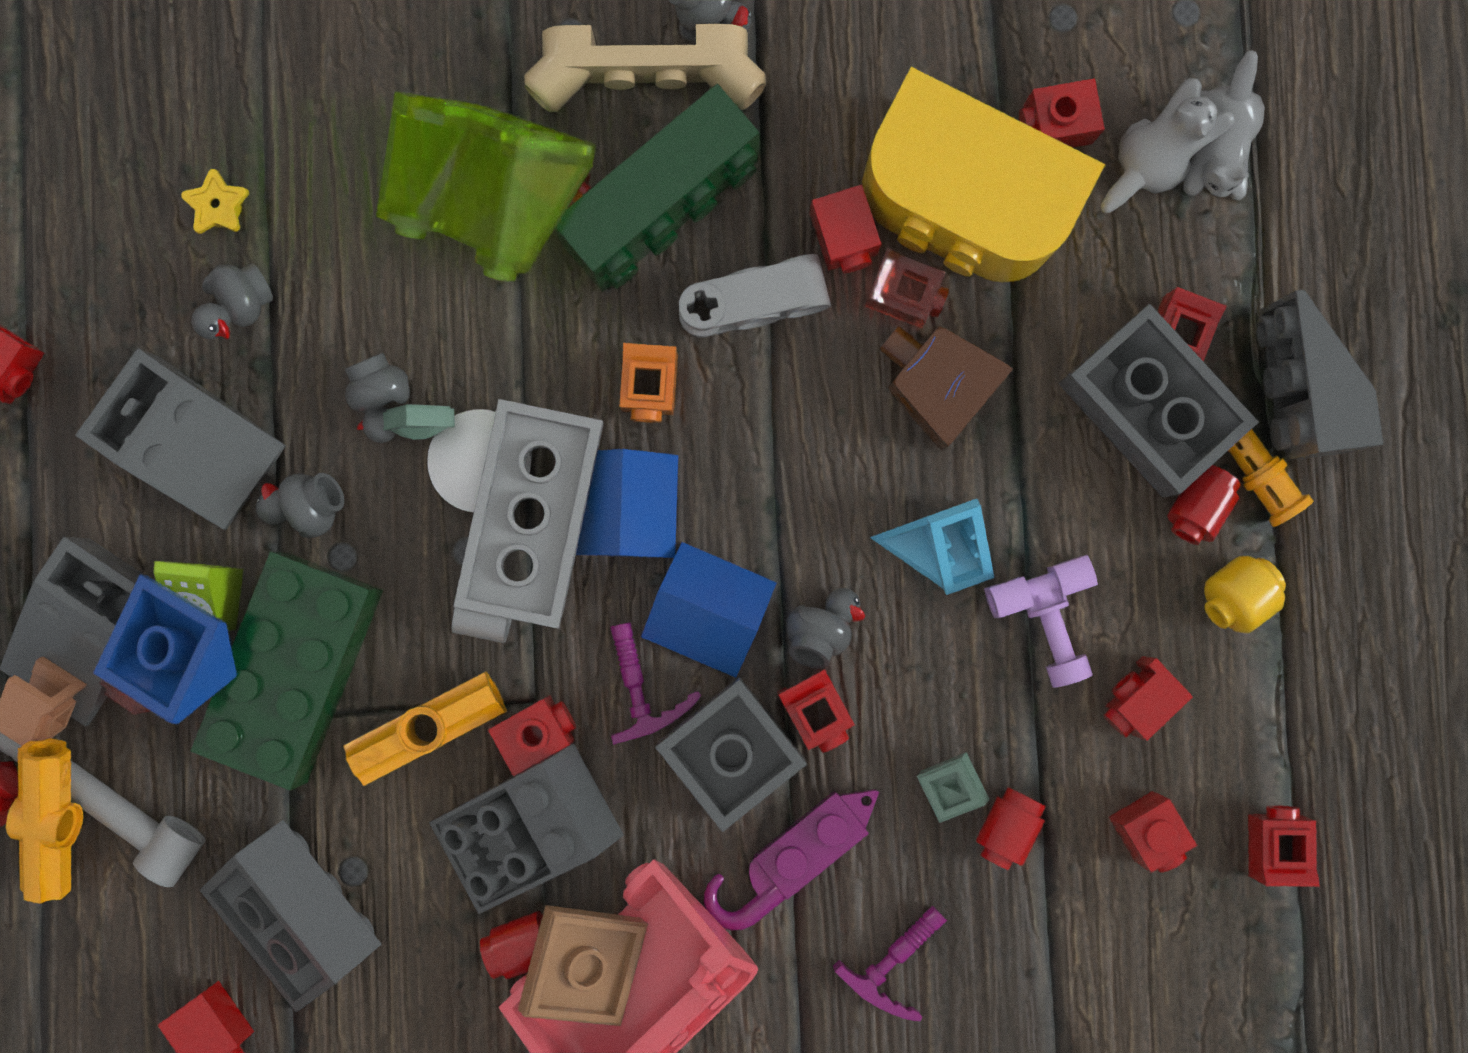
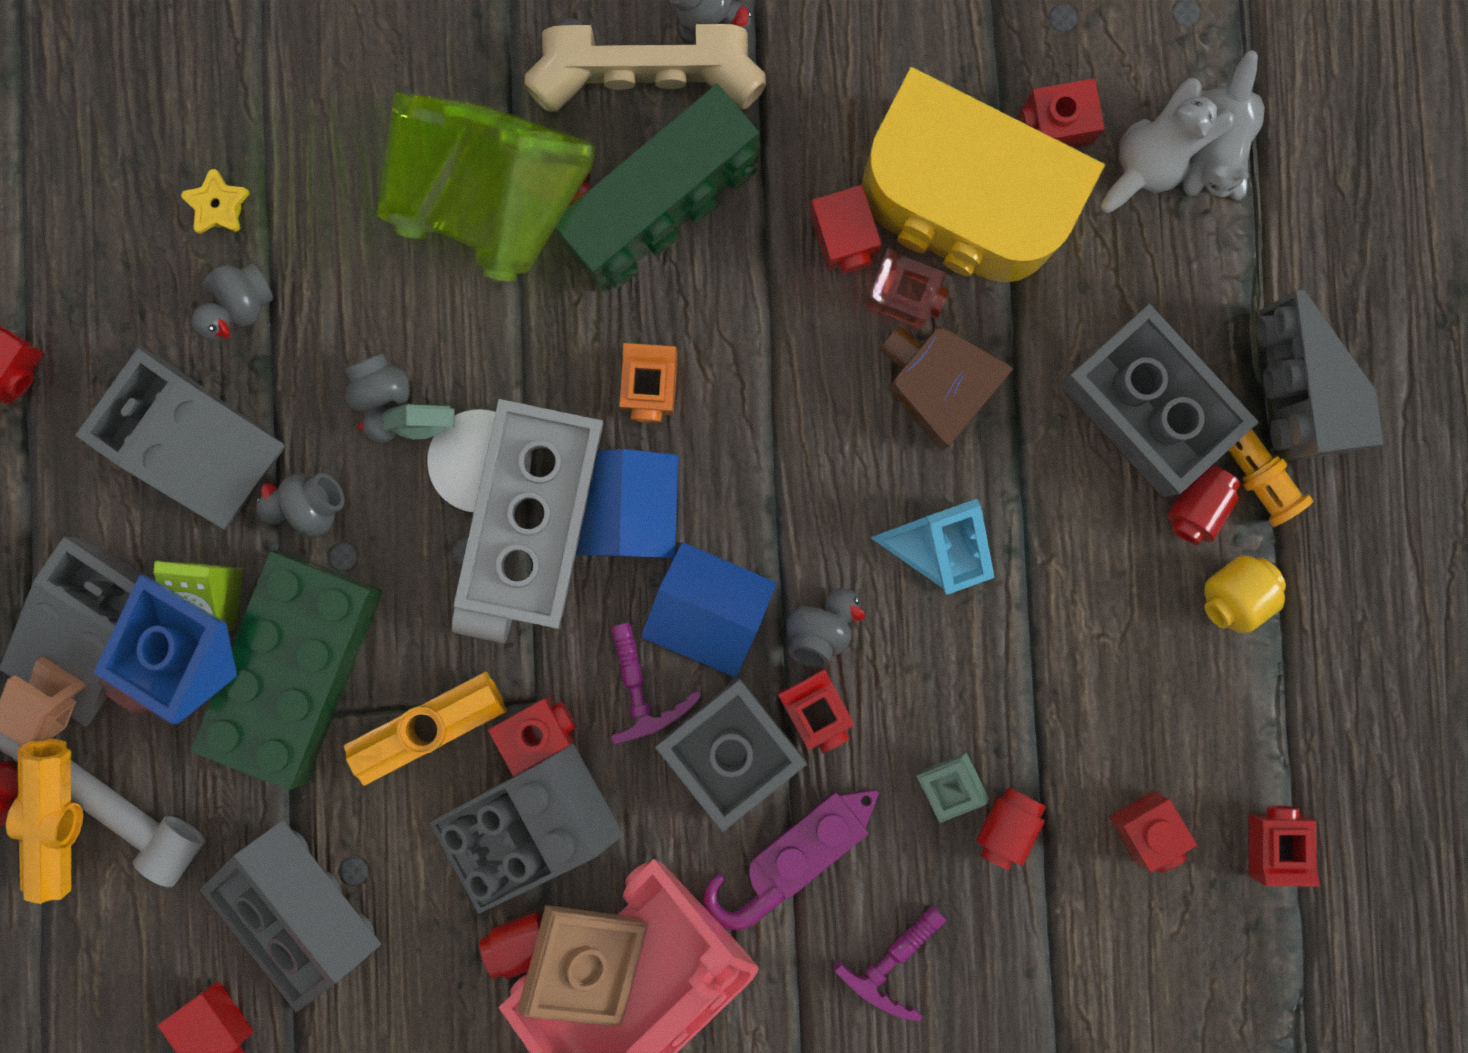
light grey piece [679,254,831,338] -> none
lavender bar [984,555,1098,688] -> none
red brick [1103,656,1193,741] -> none
red window [1157,287,1227,362] -> none

